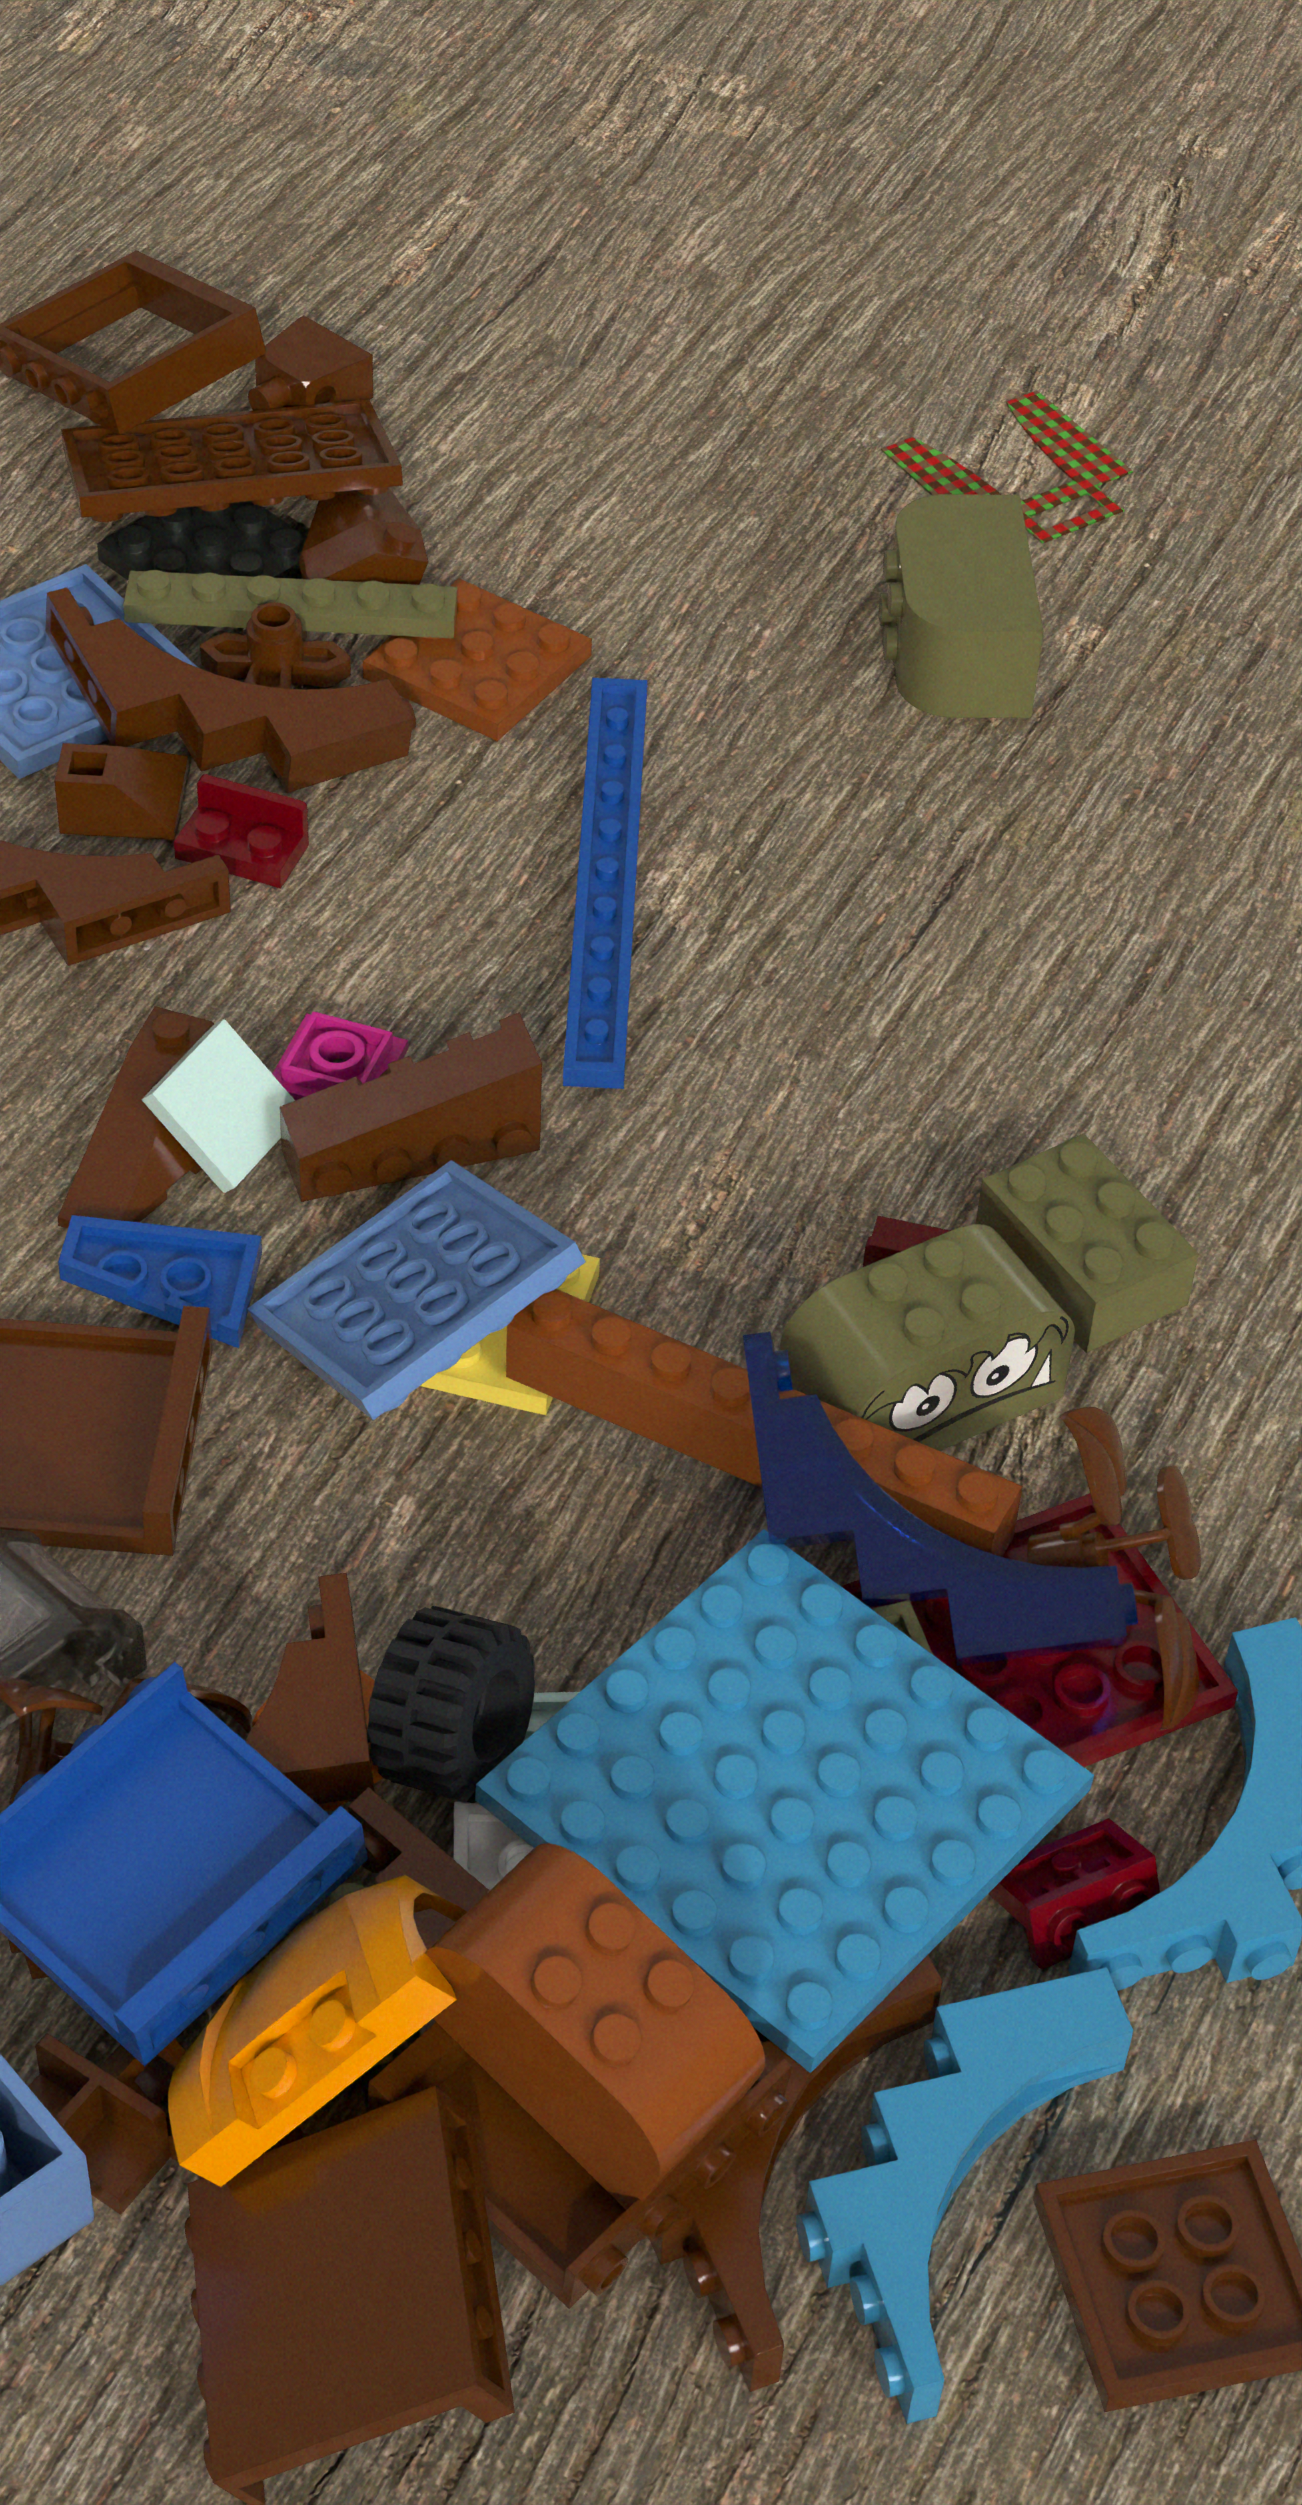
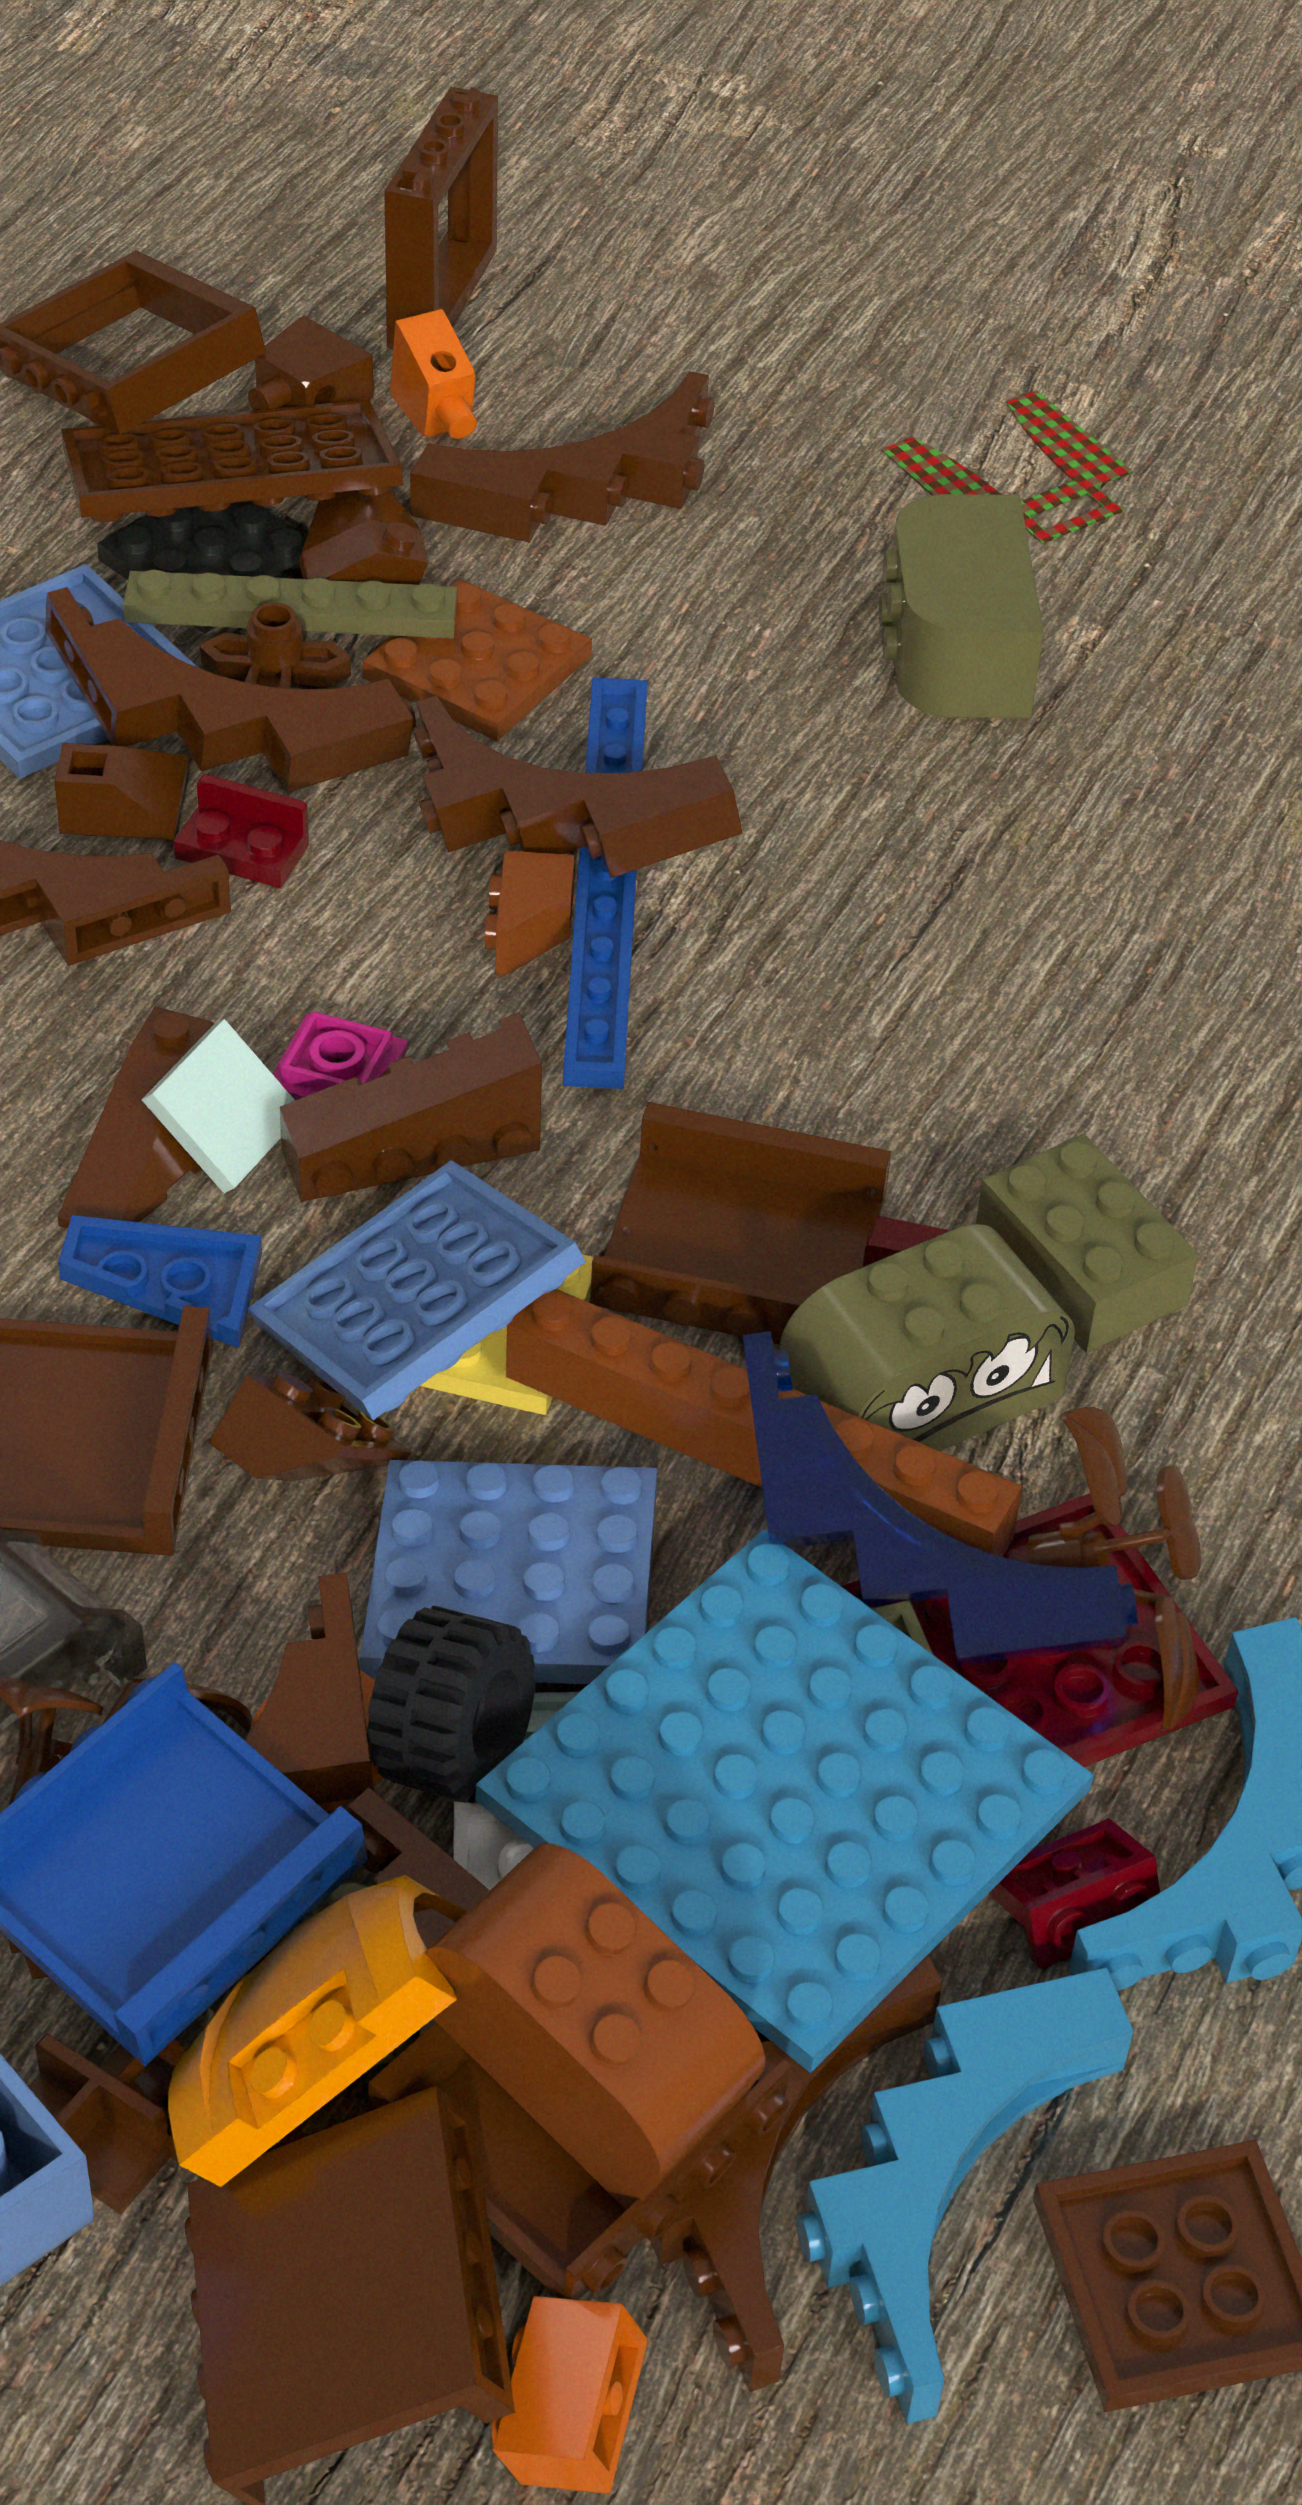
none -> reddish brown slope [209,1372,412,1481]
none -> medium blue plate [360,1460,657,1684]
none -> reddish brown window [385,87,498,349]
none -> orange torso [390,309,477,439]
none -> reddish brown arch [410,371,715,543]
none -> reddish brown arch [412,695,743,878]
none -> dark orange slope [485,851,575,975]
none -> orange brick [492,2296,648,2494]
none -> reddish brown panel [590,1102,891,1345]

